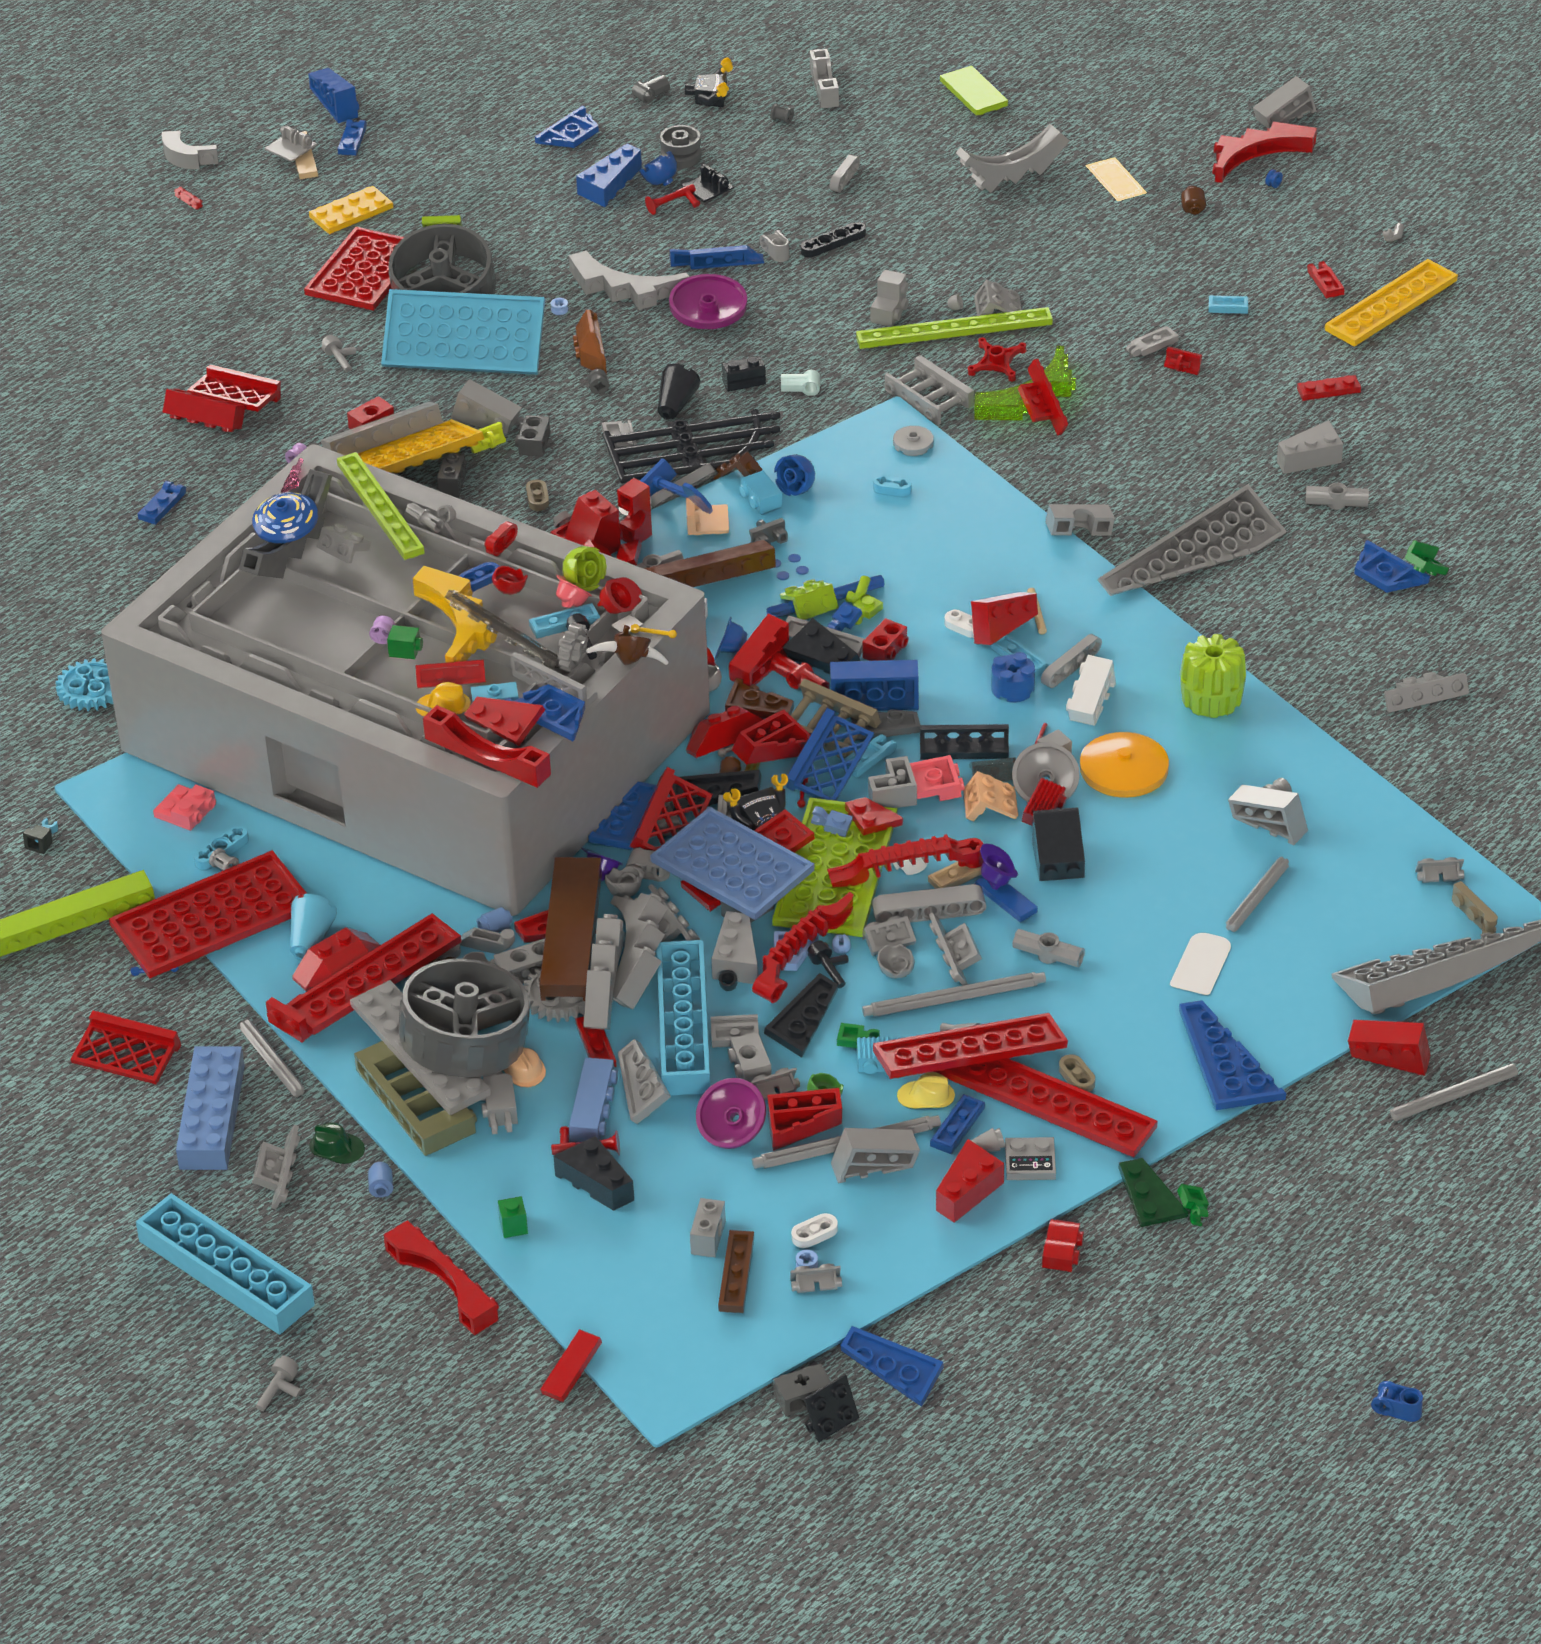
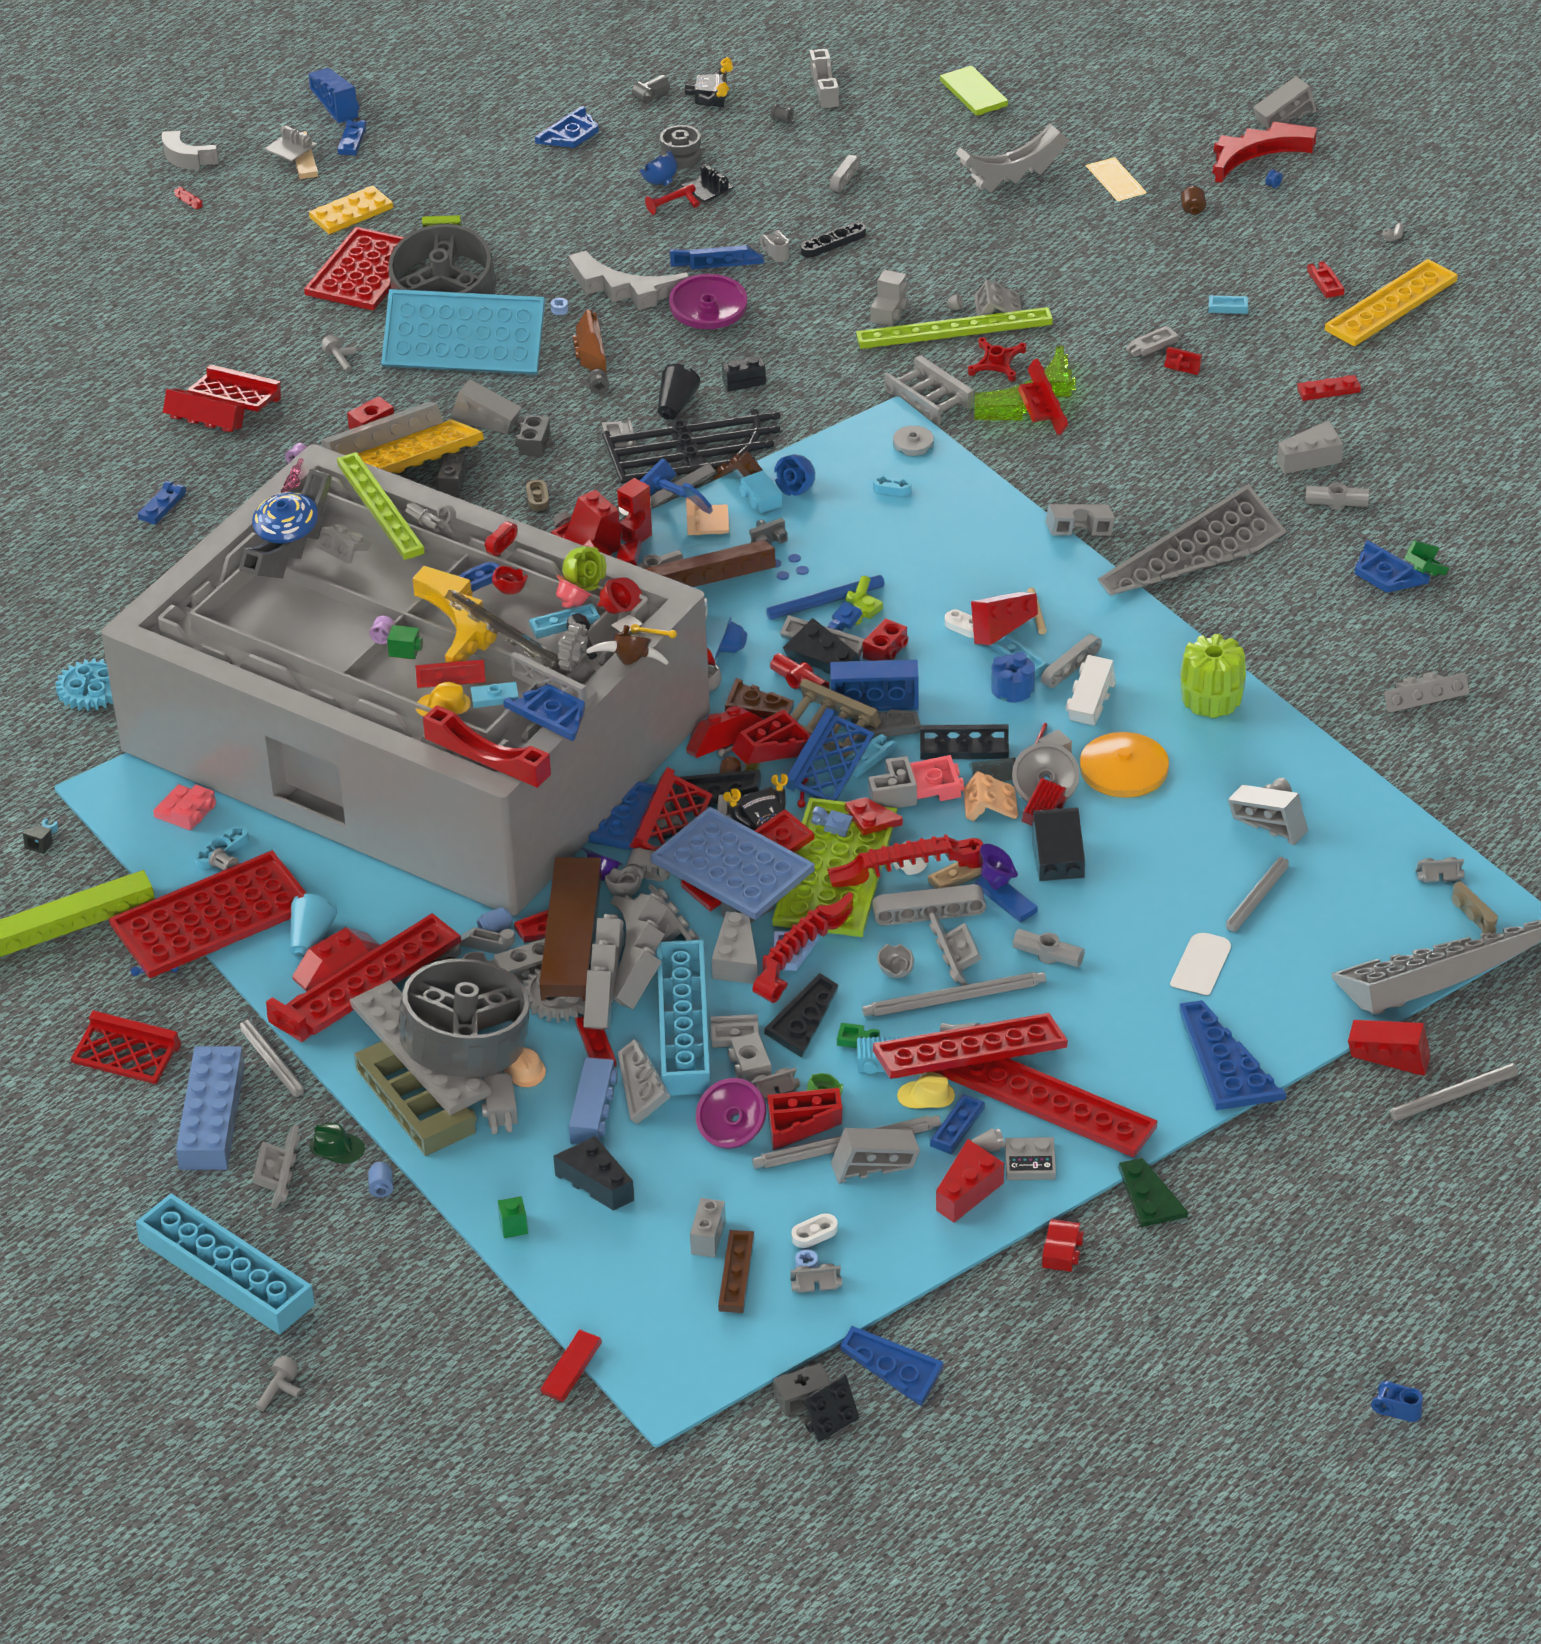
red arch [383,1220,499,1335] -> none
red wing [464,696,545,746] -> none
neon yellow hips [471,422,506,454] -> none
red piece [551,1126,620,1155] -> none
blue wedge [576,143,642,207] -> none
black hinge [719,970,738,991] -> none
red wedge [729,613,789,686] -> none
lime bracket [779,579,839,620] -> none
light aqua piece [781,370,820,396] -> none
black piece [807,940,849,988] -> none
light blue hinge [832,934,851,954] -> none
light grey bracket [862,916,916,956] -> none
dark tan plate [1059,1054,1095,1092] -> none
green plate [1177,1184,1209,1226] -> none

